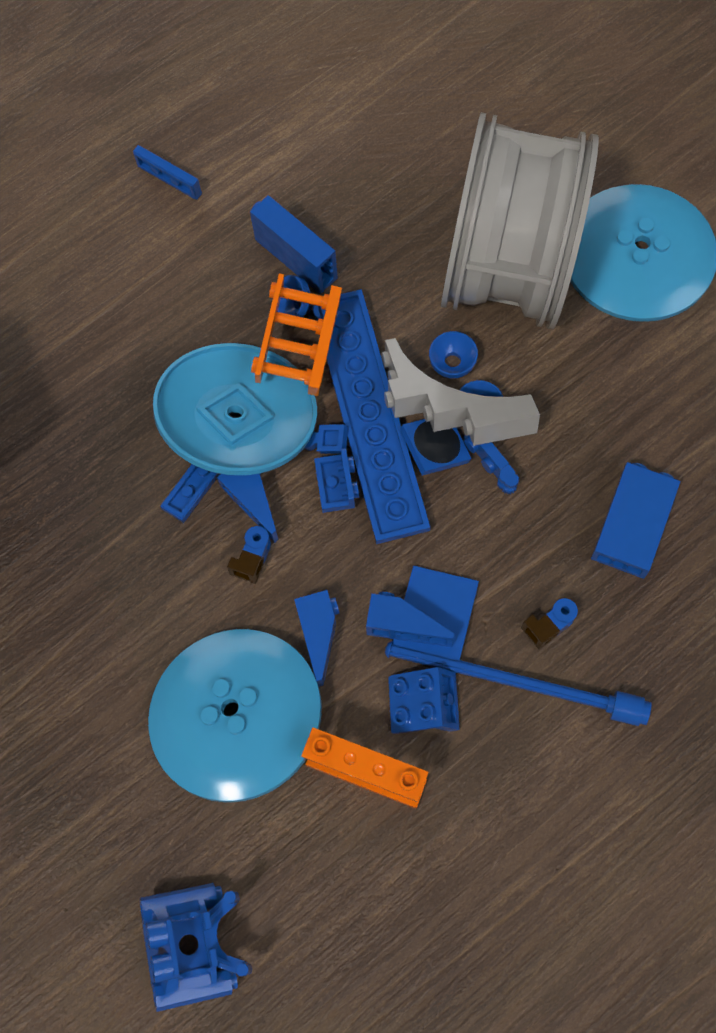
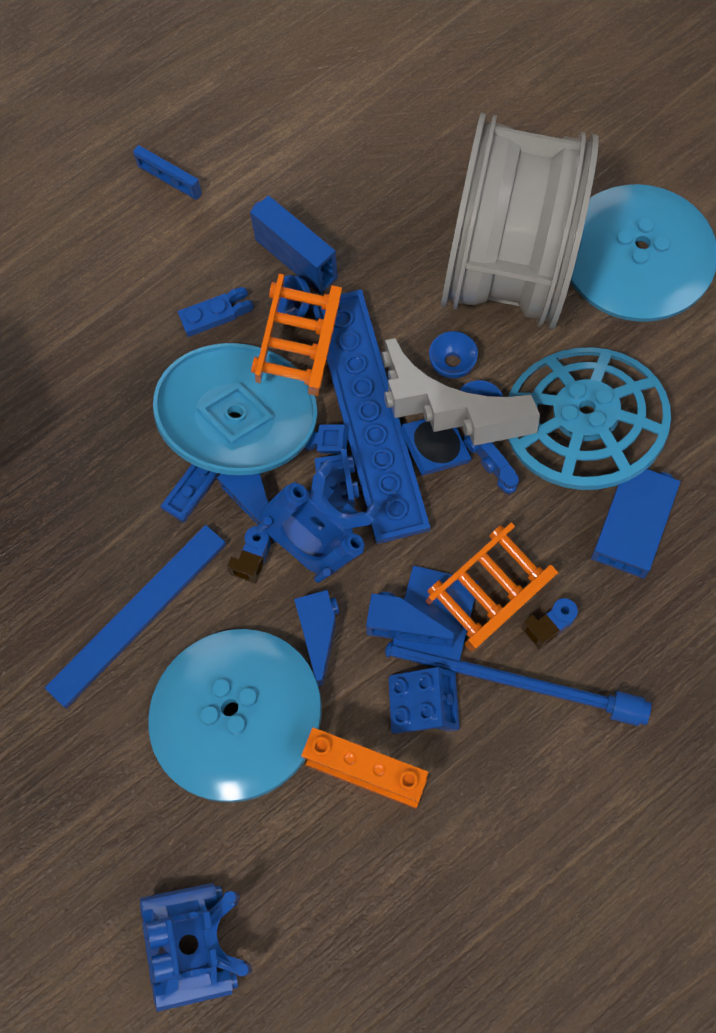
none -> blue tile [45,525,226,709]
none -> blue hinge [178,287,254,337]
none -> blue piece [256,460,381,583]
none -> orange fence [425,522,558,652]
none -> dark azure dish [508,347,671,490]

